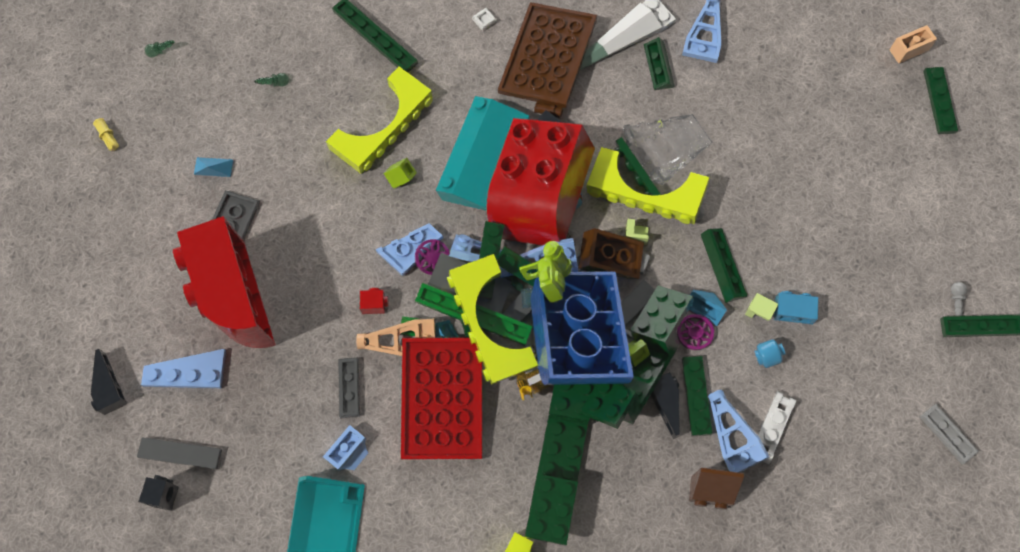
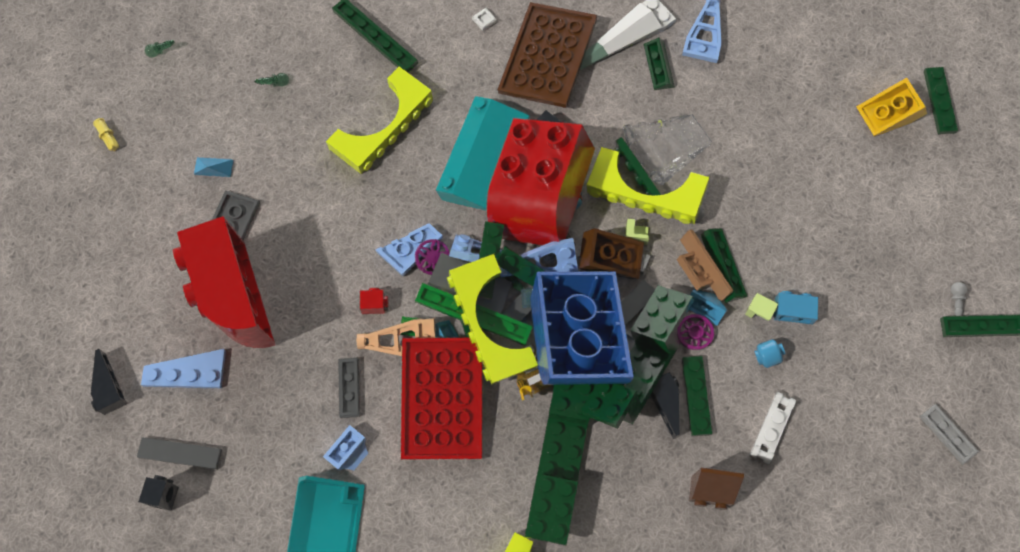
lime panel [383,158,417,188] -> none
lime piece [520,241,573,302] -> none
reddish brown pin [534,102,563,119] -> none
lime panel [628,339,650,367] -> none
light blue plate [708,390,770,473] -> none
light nougat brick [889,25,937,63] -> none
none -> medium nougat bracket [677,229,733,302]
none -> yellow slope [856,78,927,137]

